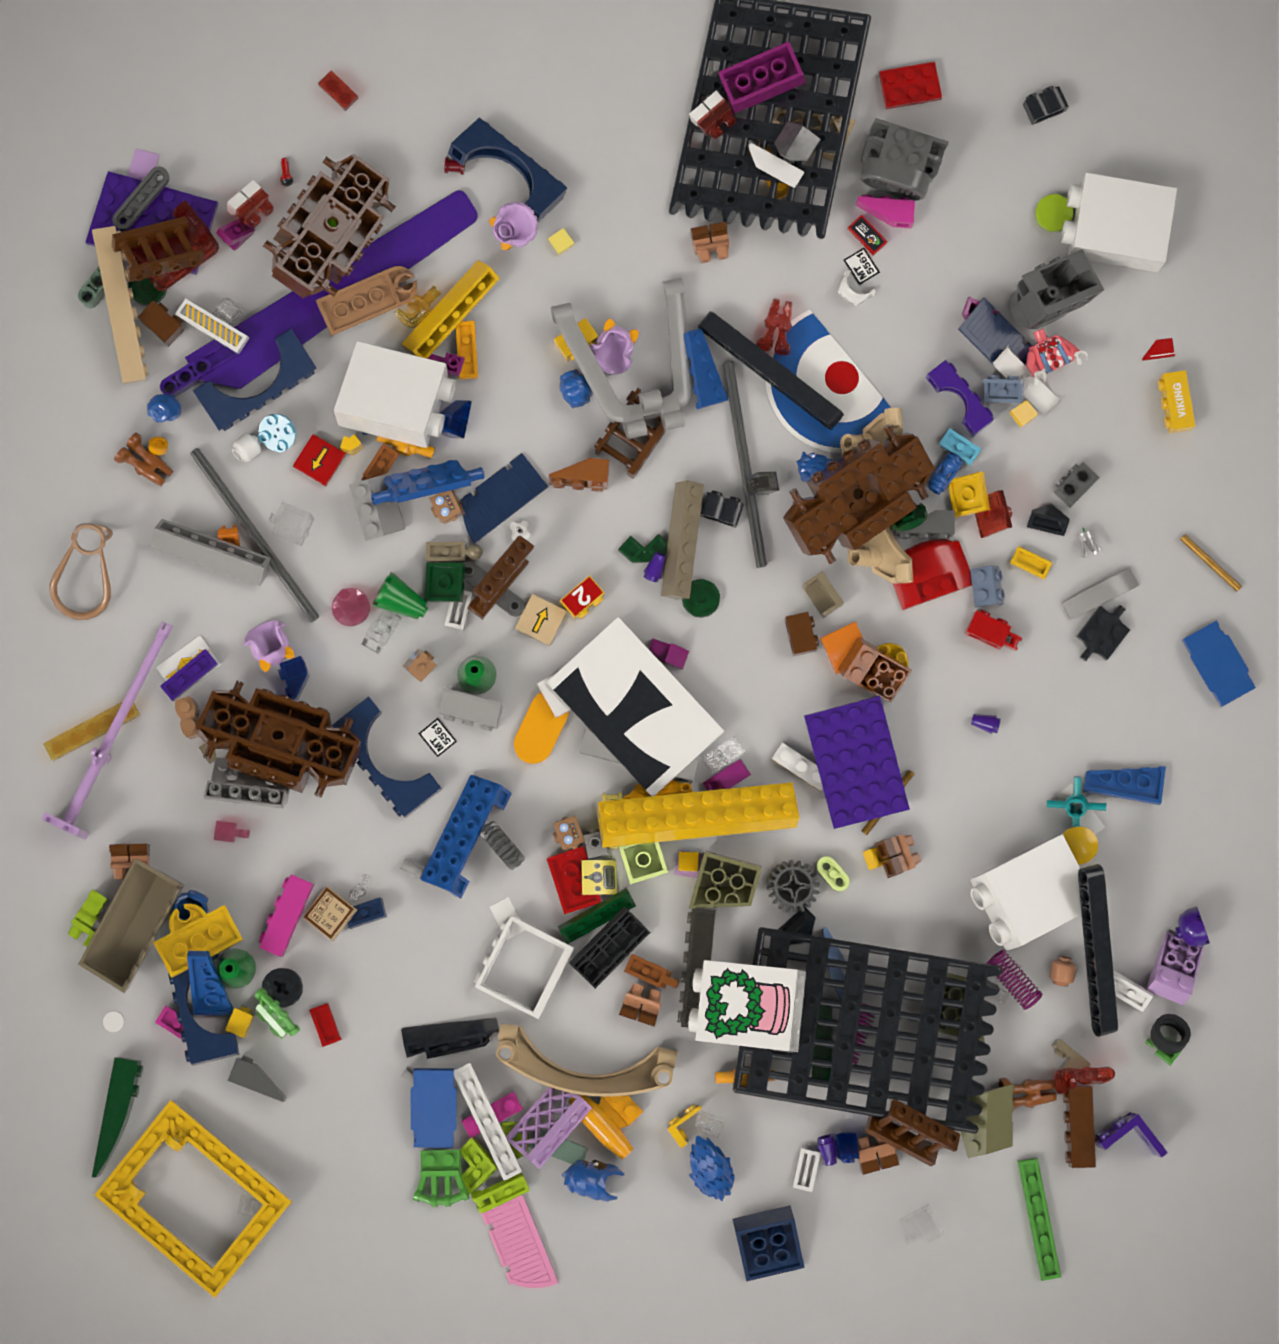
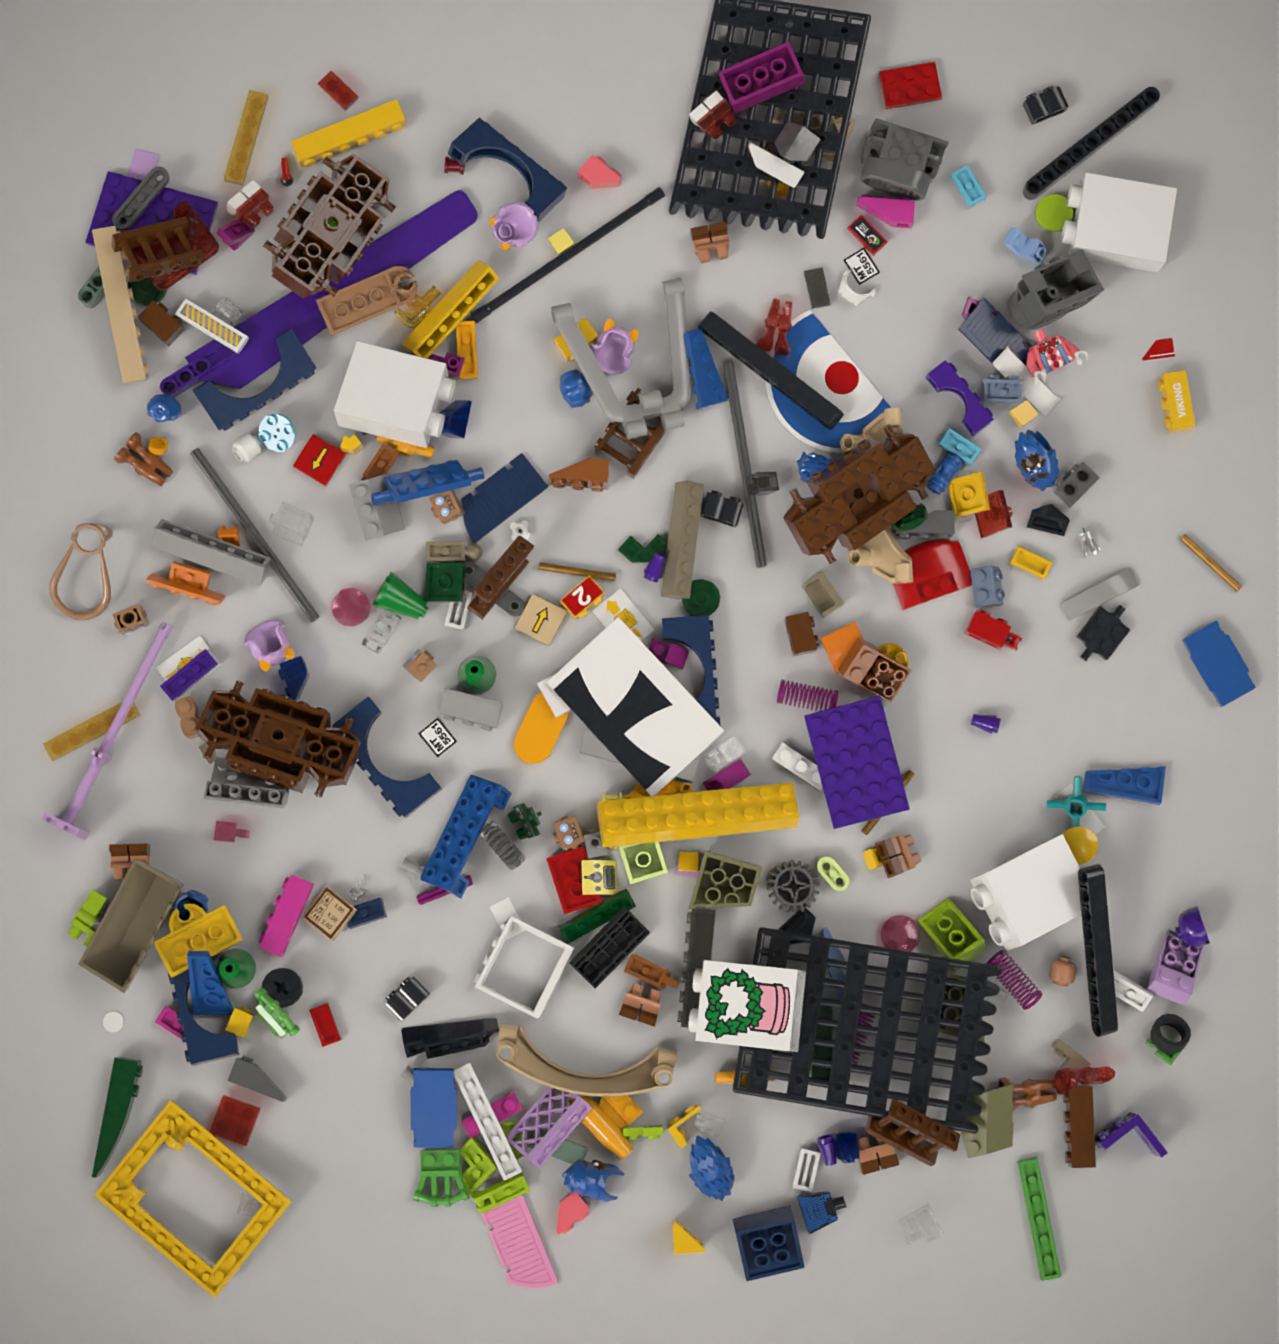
none -> medium nougat head [112,604,149,635]
none -> orange bracket [146,561,226,605]
none -> clear red plate [209,1095,261,1146]
none -> clear yellow plate [224,90,269,186]
none -> yellow brick [291,99,407,168]
none -> black brick [385,976,430,1021]
none -> magenta axle [416,875,473,905]
none -> black piece [471,187,665,323]
none -> dark green hips [507,803,542,840]
none -> pearl gold bar [539,562,616,581]
none -> coral slope [556,1192,590,1235]
none -> coral slope [578,154,622,189]
none -> white sticker [592,588,654,641]
none -> lime plate [623,1125,664,1140]
none -> dark blue arch [662,615,721,727]
none -> yellow slope [672,1218,706,1254]
none -> magenta piece [777,679,839,711]
none -> torso [797,1191,846,1234]
none -> clear smoke tile [804,267,831,309]
none -> clear pink dish [881,915,920,952]
none -> lime slope [917,898,987,972]
none -> medium azure plate [950,165,987,208]
none -> light blue slope [1003,227,1049,265]
none -> blue head [1015,430,1059,491]
none -> black beam [1023,87,1160,200]

